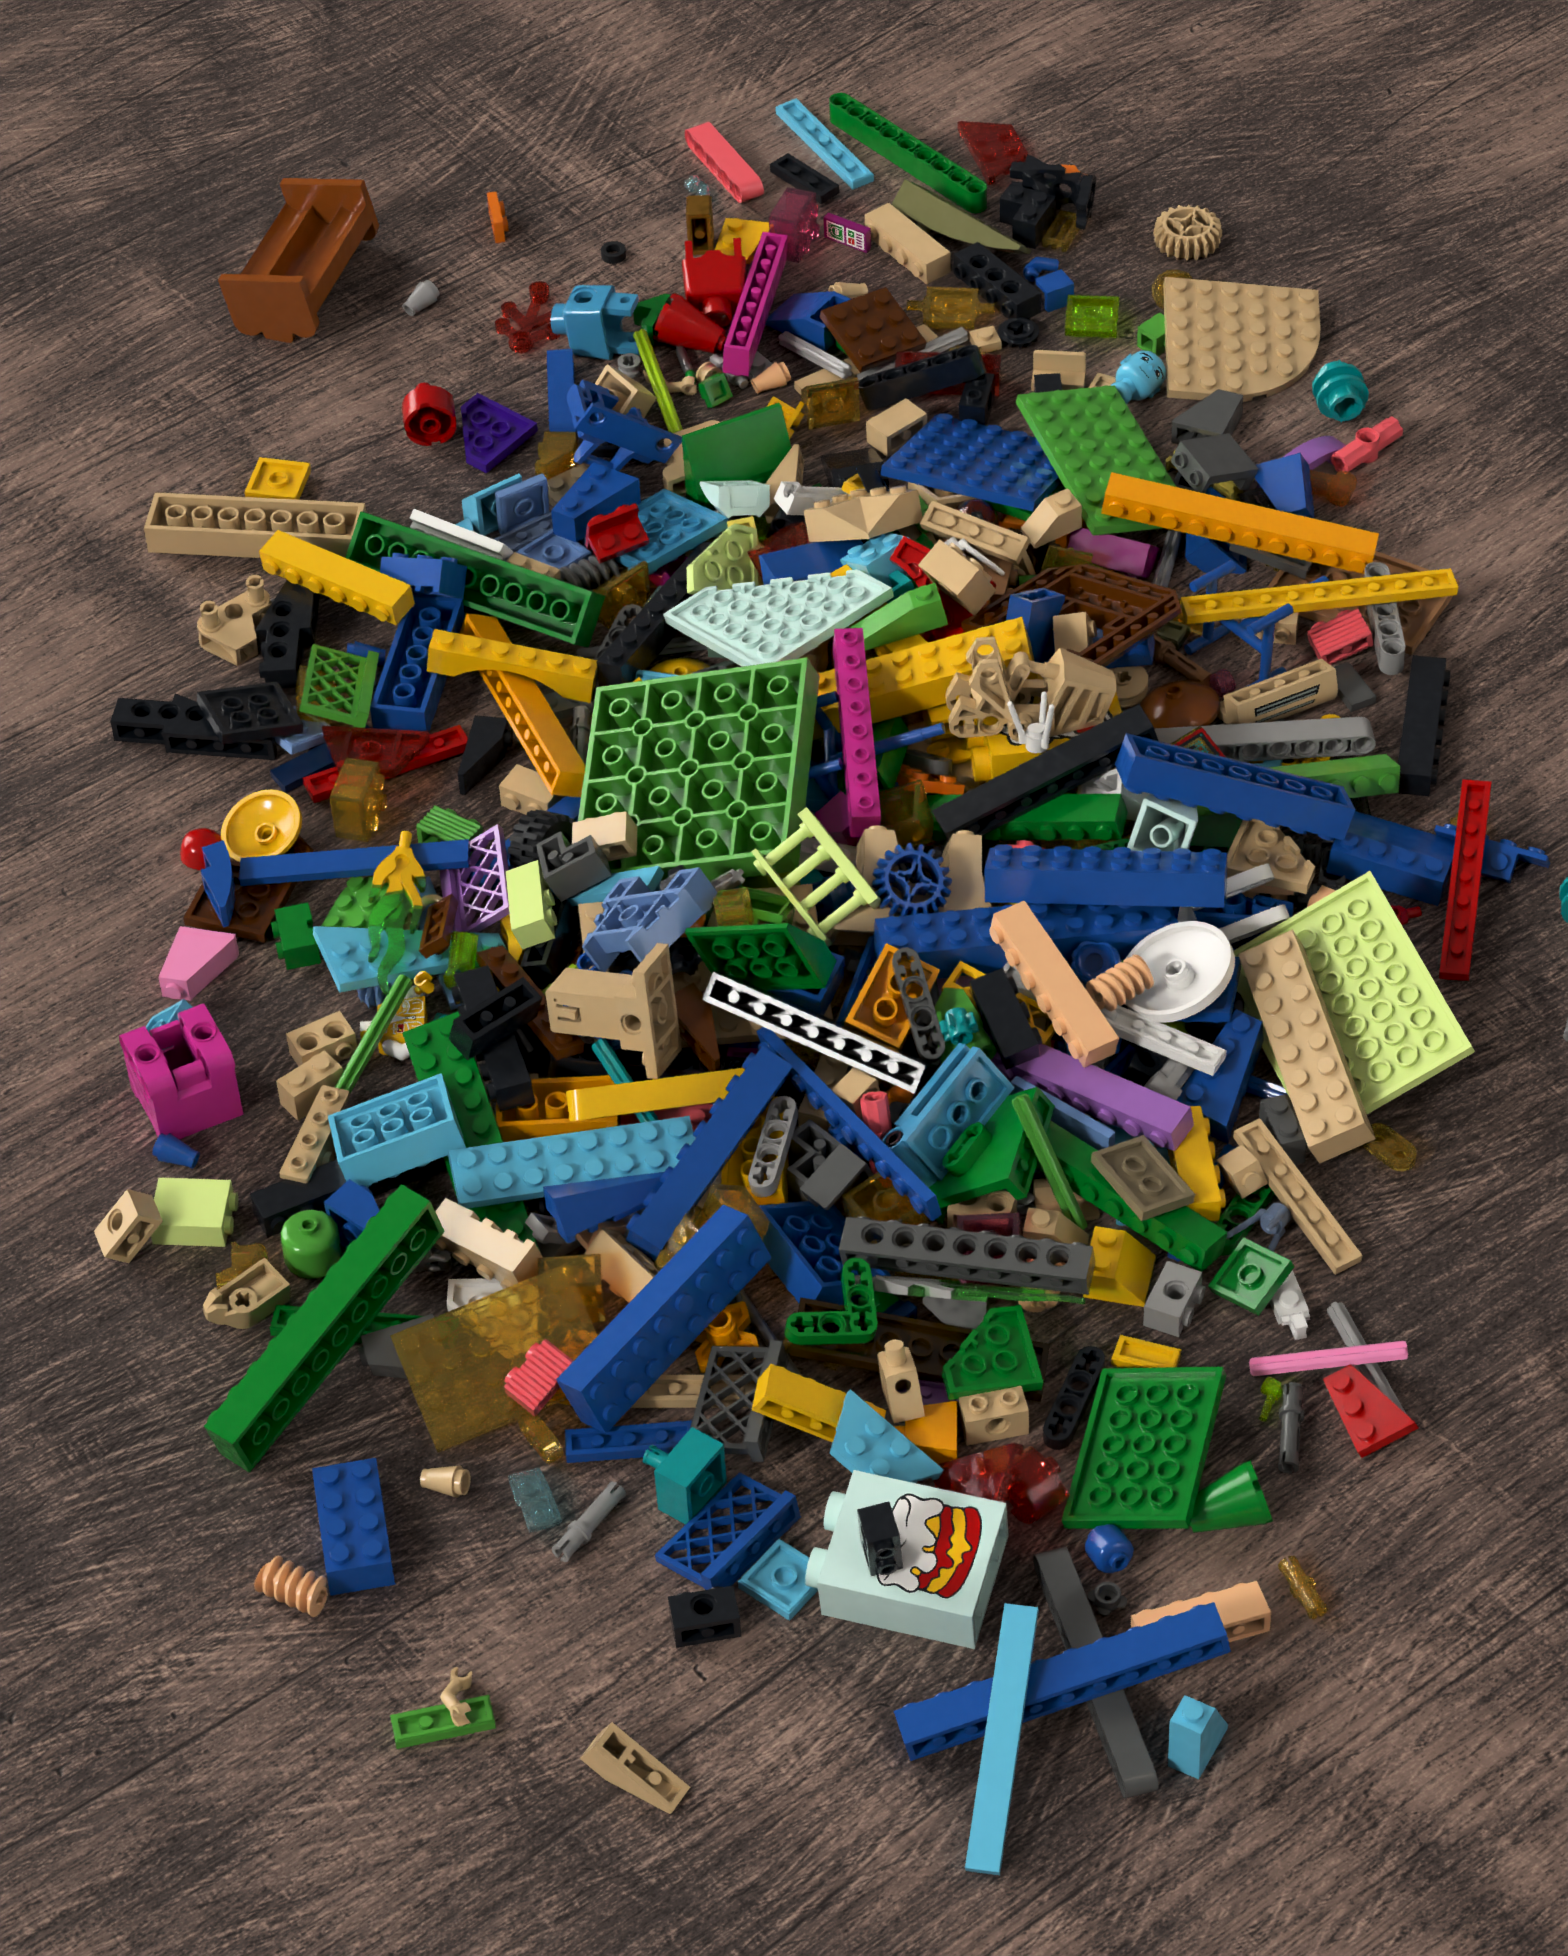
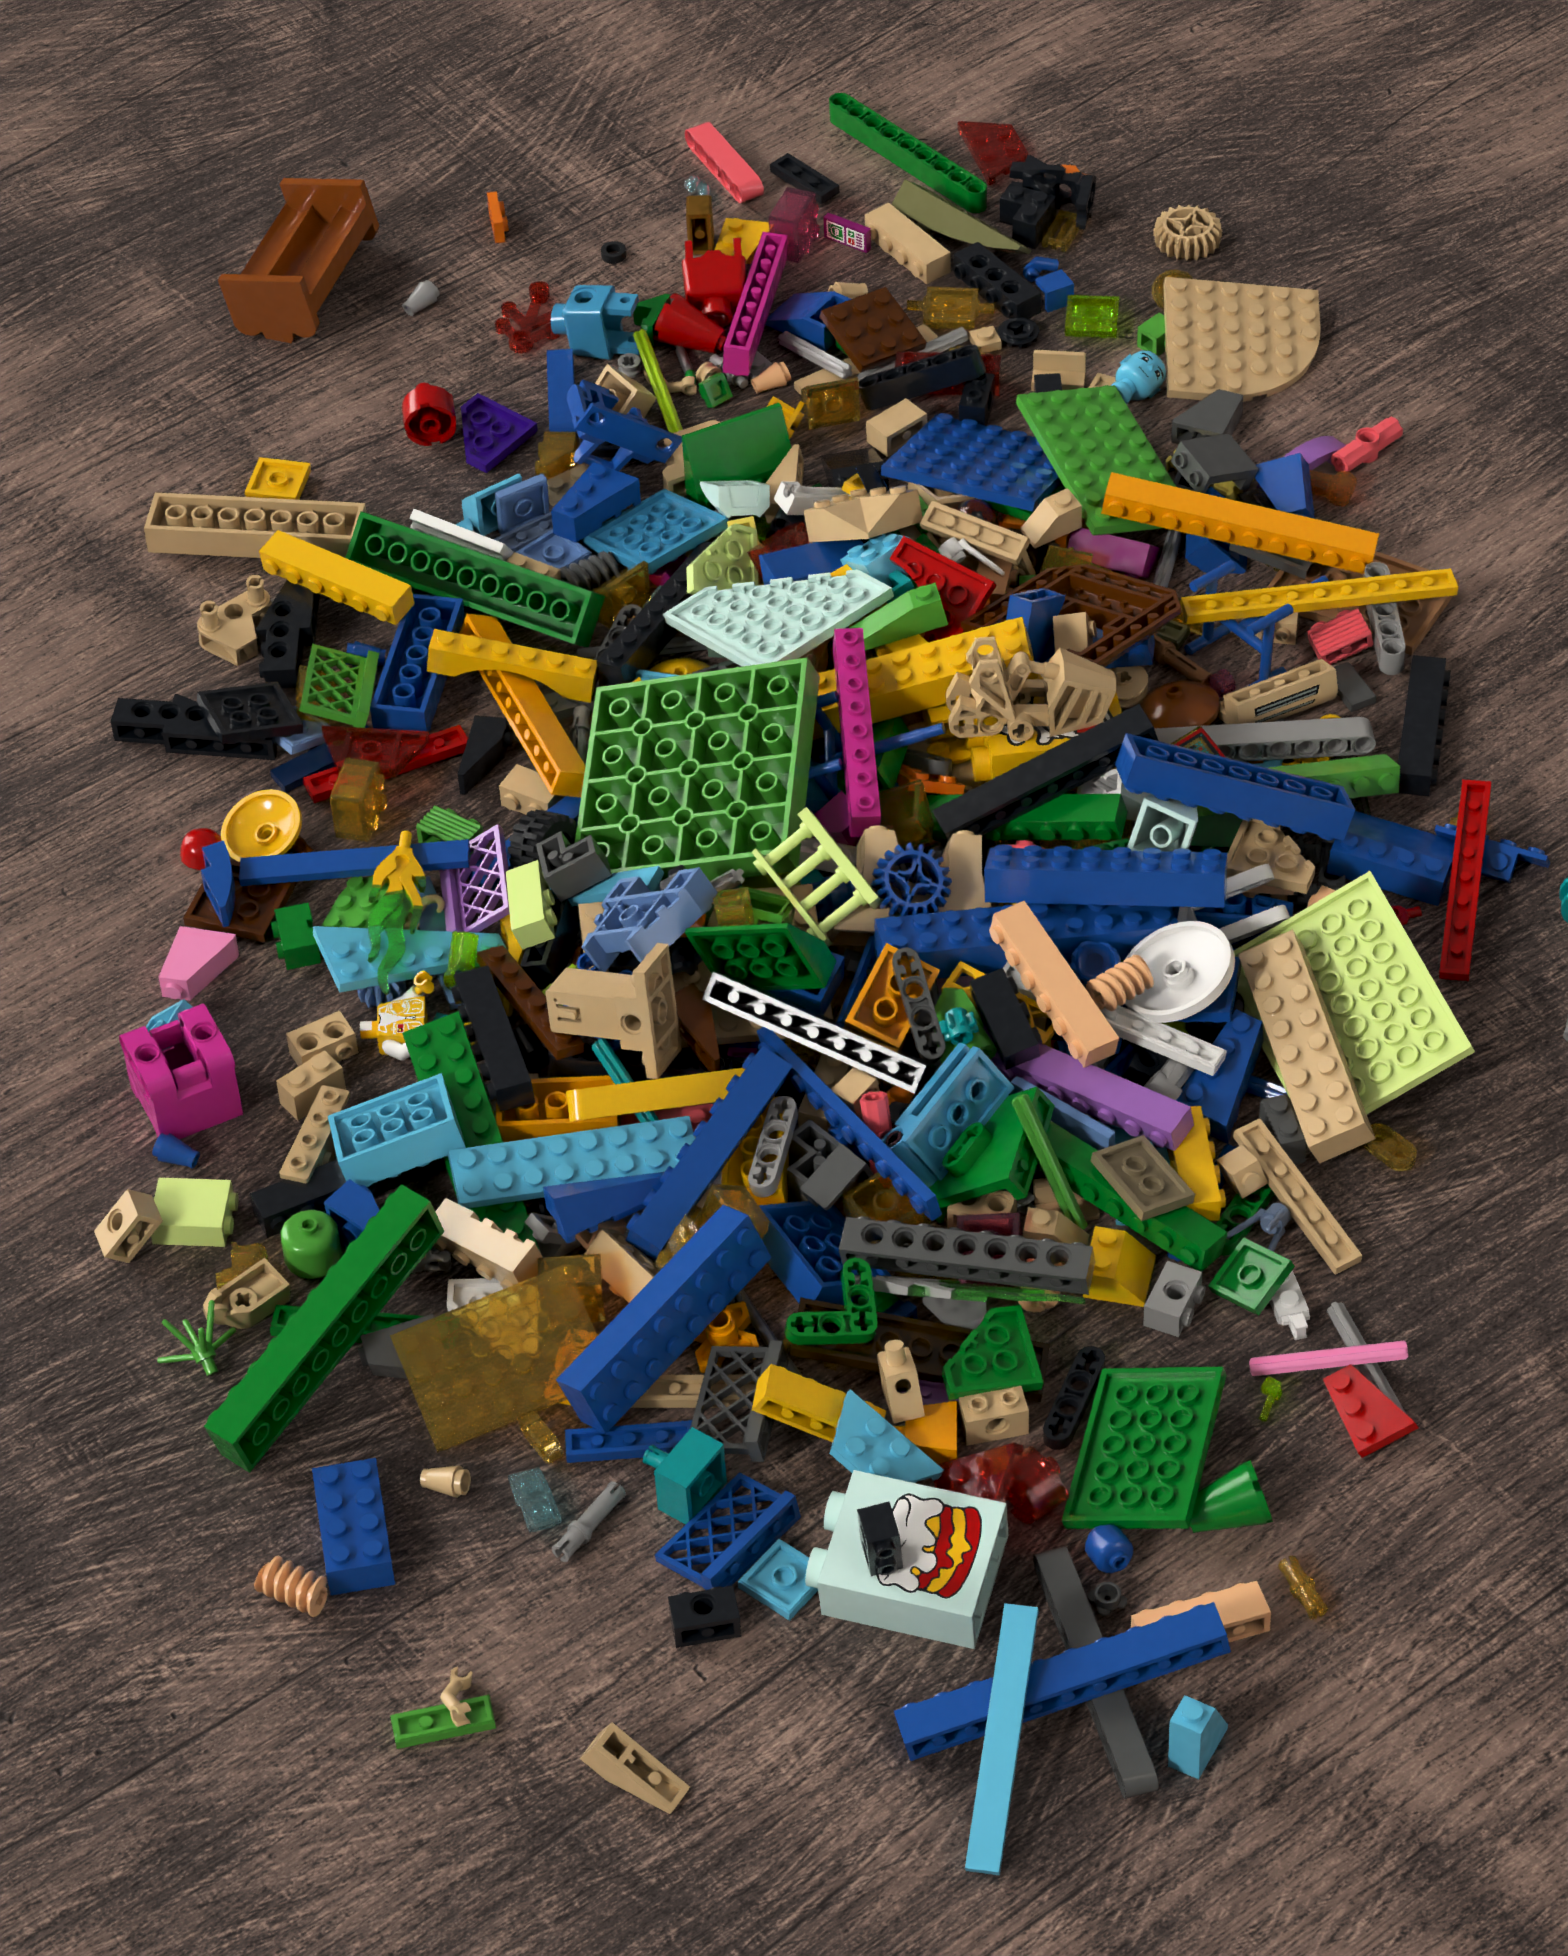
bright green axle [335,974,413,1093] -> none
blue wedge [380,553,467,599] -> none
reddish brown plate [419,893,458,959] -> none
black brick [449,977,542,1060] -> none
coral brick [504,1339,573,1417] -> none
tan brick [572,811,638,861] -> none
red bracket [585,503,649,564] -> none
medium azure tile [776,98,874,190] -> none
tan brick [918,539,996,616] -> none
white plant [1007,691,1055,753] -> none
yellow tile [1111,1335,1181,1368] -> none
dark grey pin [1278,1382,1305,1474] -> none
teal piece [1312,360,1369,423] -> none
none -> bright green plant [157,1300,236,1377]

